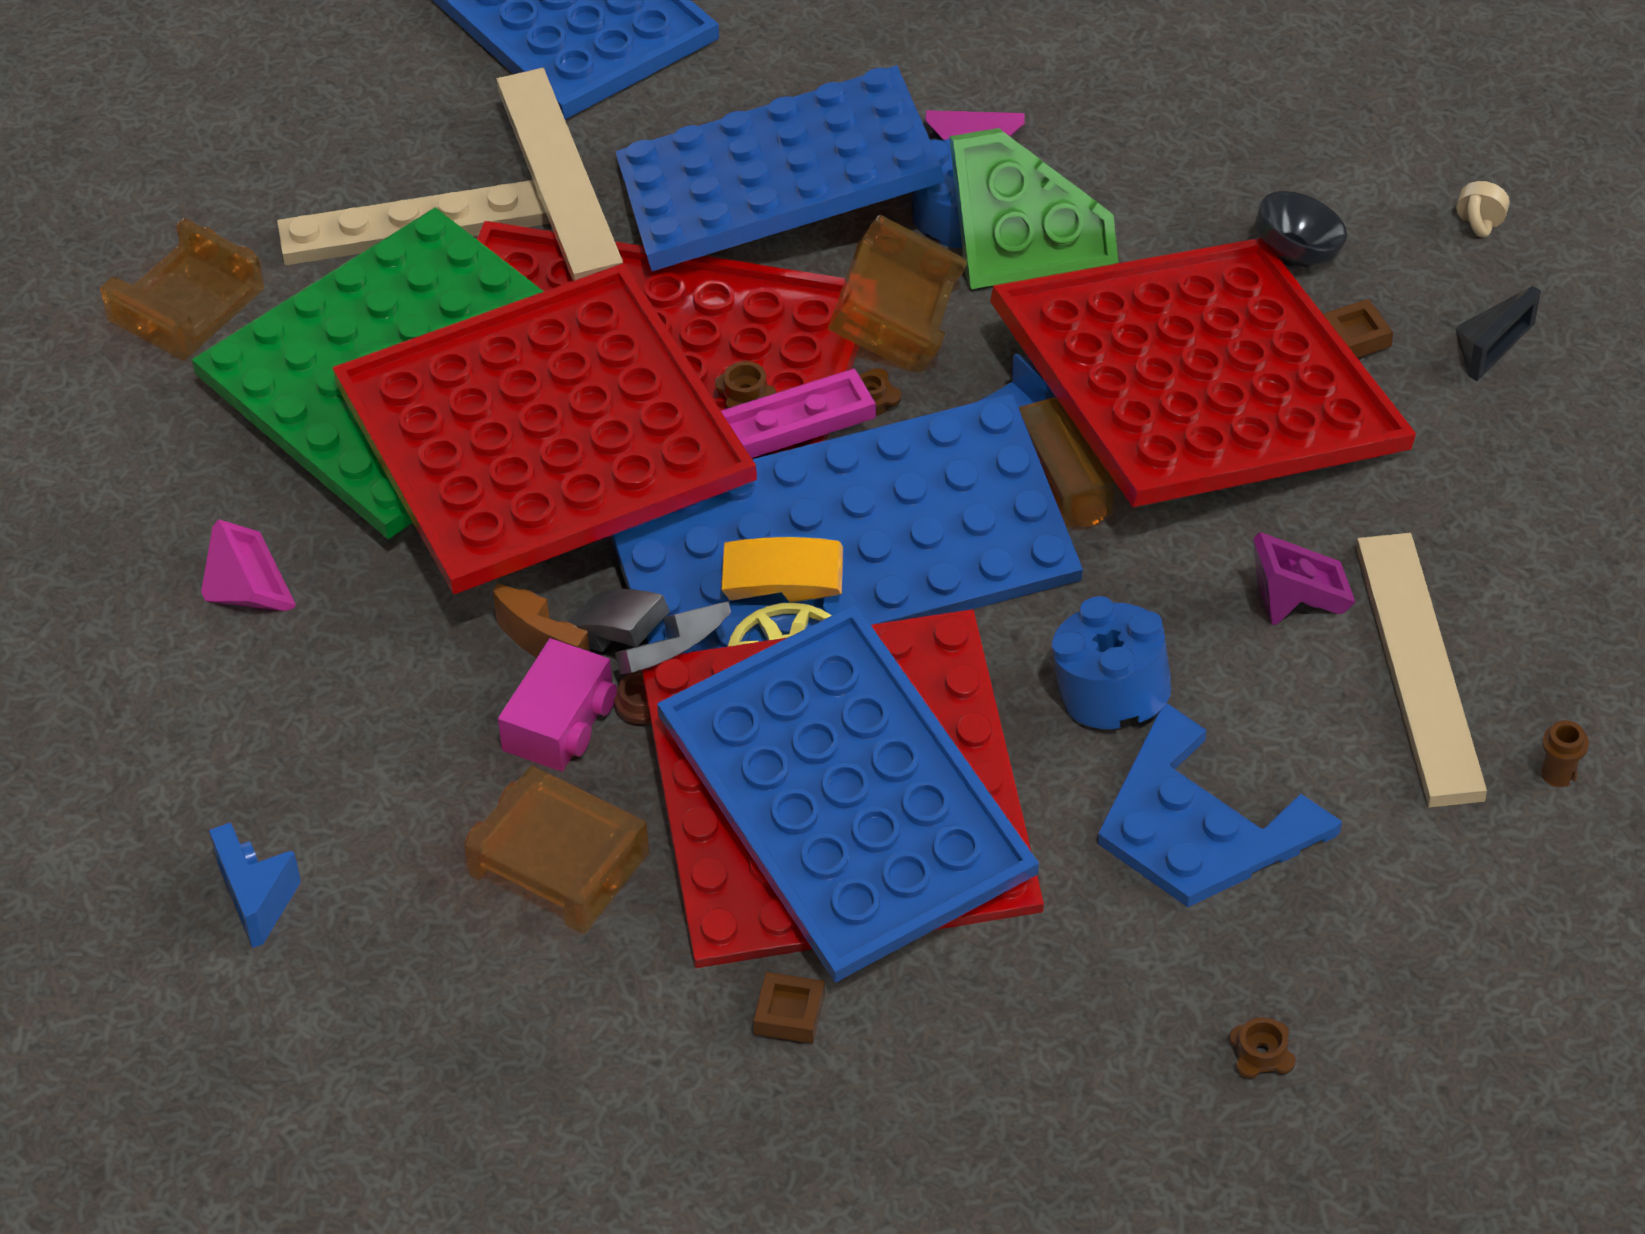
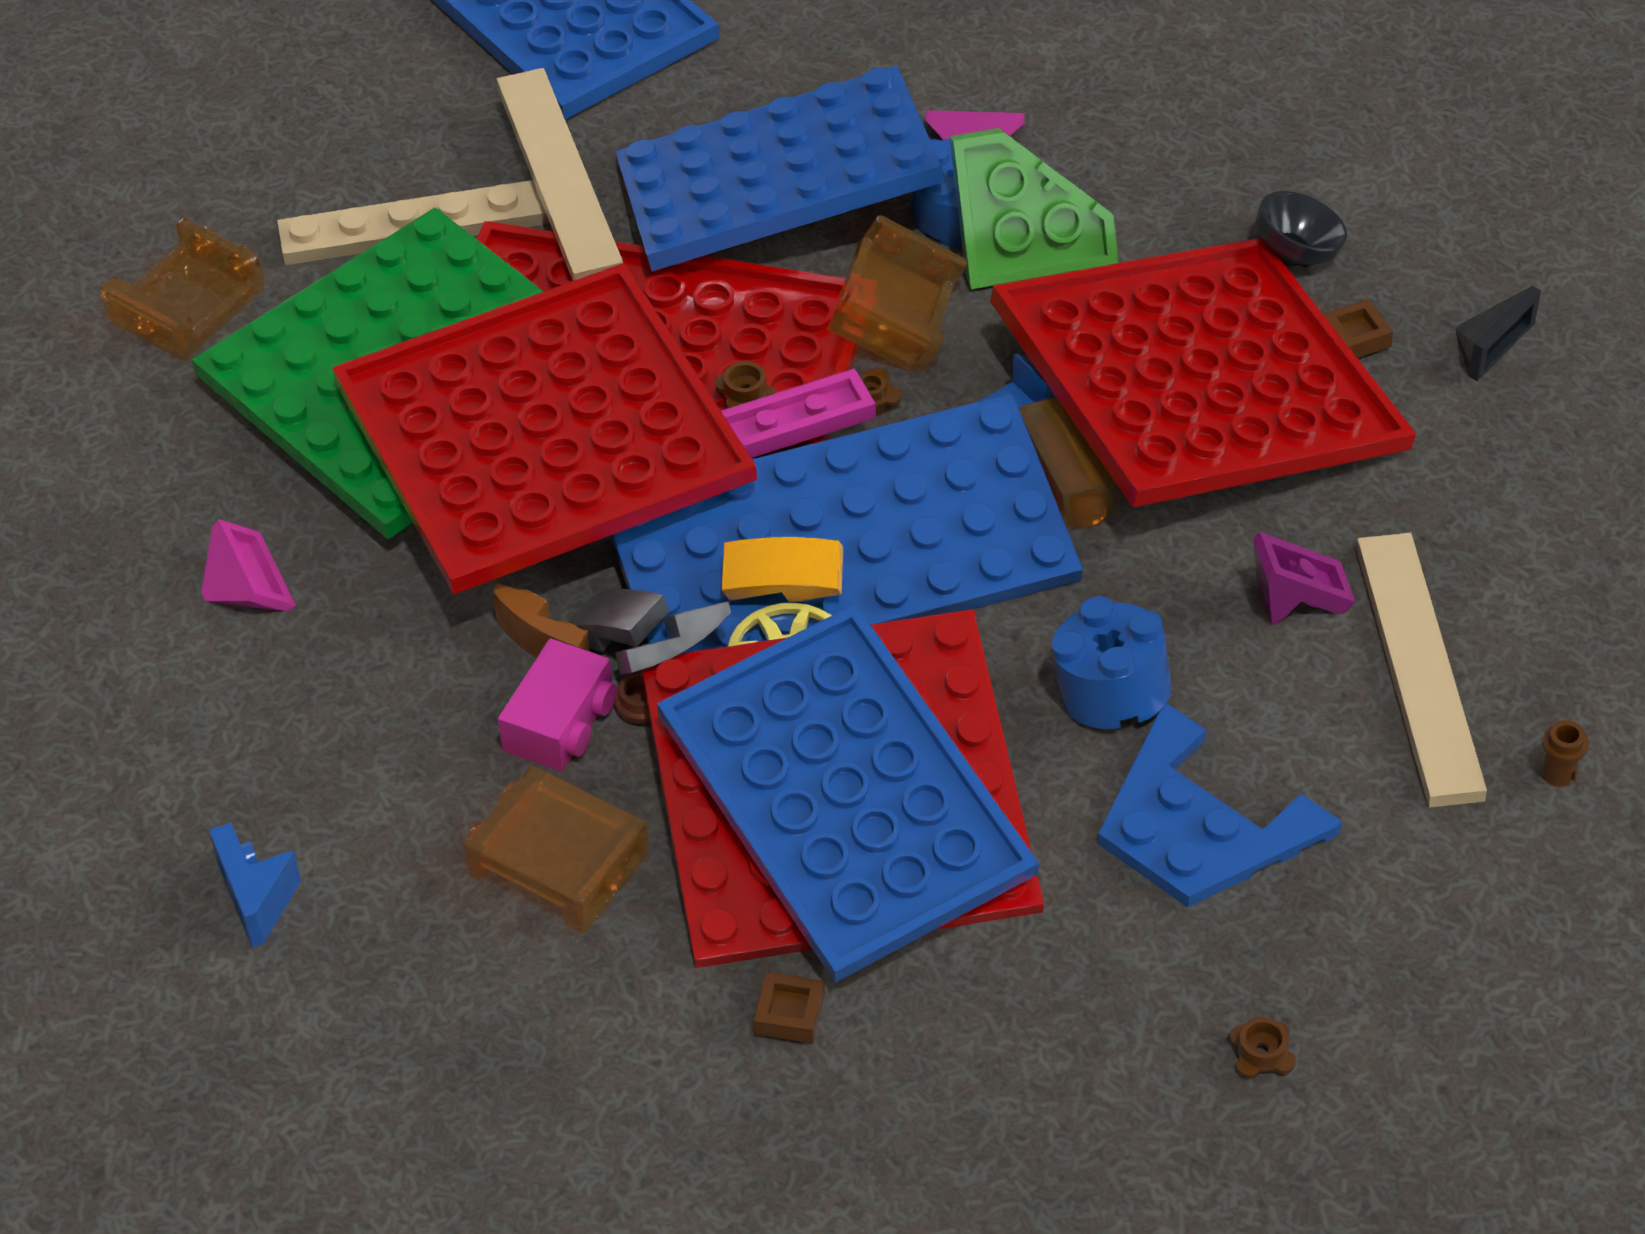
tan tile [1456,181,1510,238] -> none

